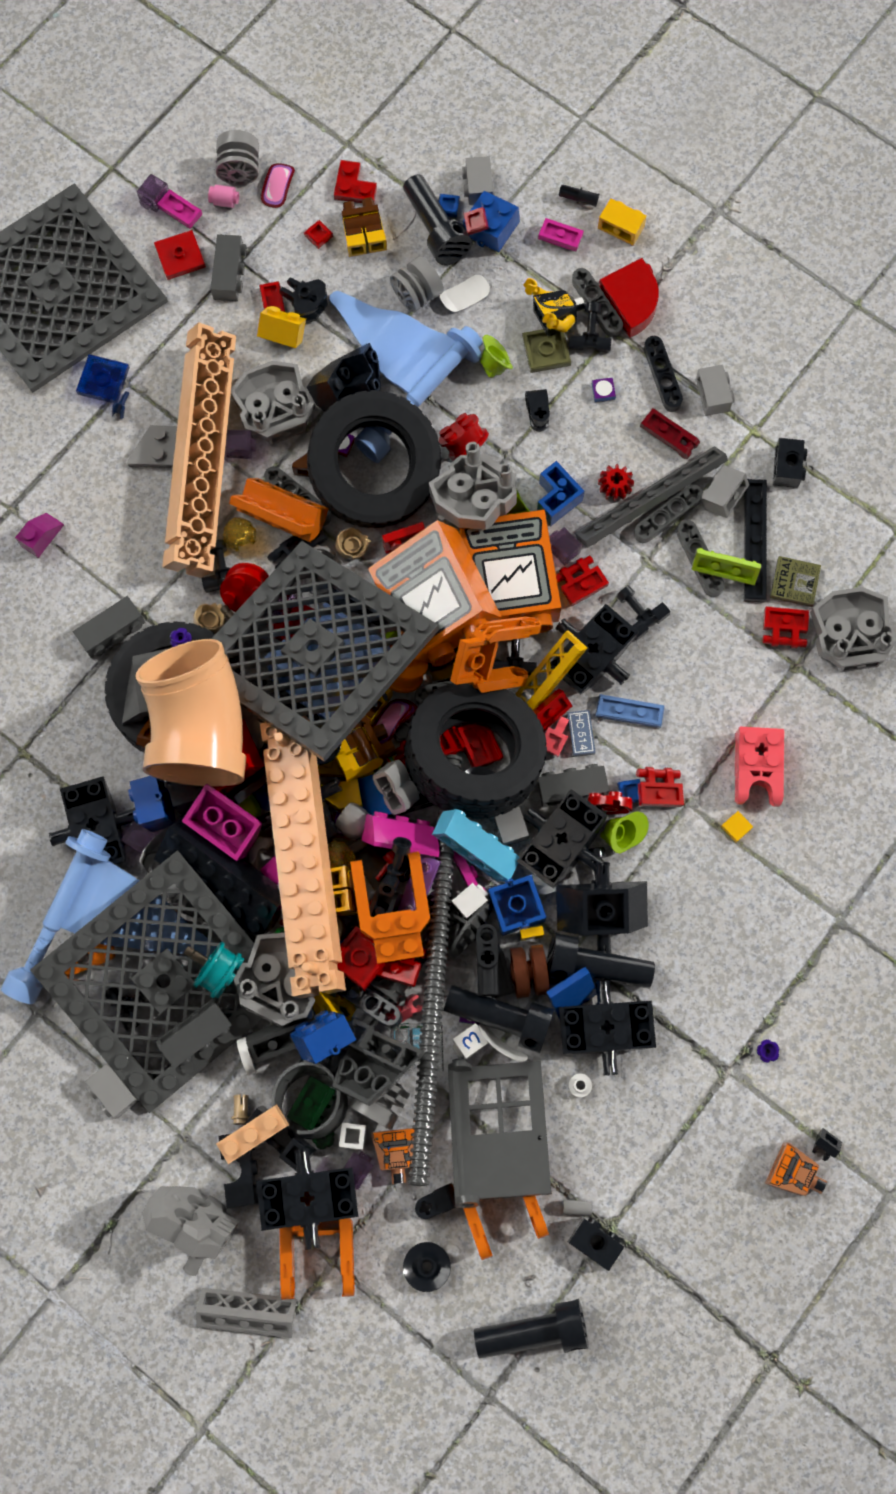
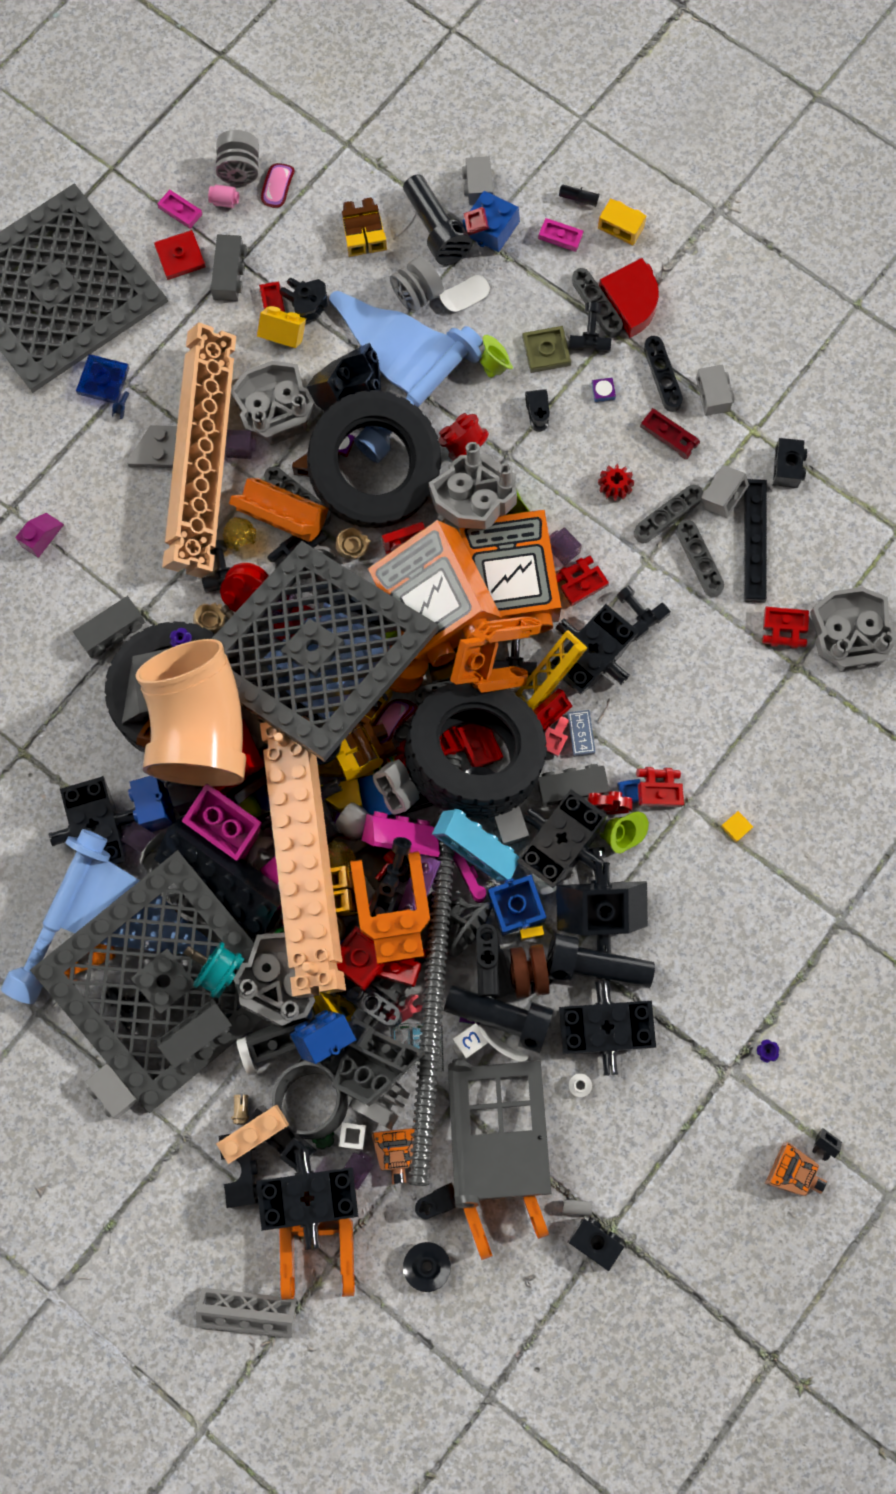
clear purple brick [136,174,169,213] -> none
light grey brick [142,1186,240,1276] -> none
dark green bracket [286,1076,336,1130] -> none
red tile [304,220,333,249] -> none
red plate [334,160,377,203] -> none
blue tile [439,194,460,218] -> none
white brick [451,883,487,919] -> none
black piece [474,1298,589,1359] -> none
torso [523,278,585,337] -> none
blue brick [537,461,585,527] -> none
blue tile [546,967,597,1019] -> none
dark grey plate [575,446,728,548] -> none
medium blue tile [595,694,665,728] -> none
lime plate [691,548,761,585] -> none
coral brick [735,726,784,807] -> none
olive tile [770,556,821,607] -> none

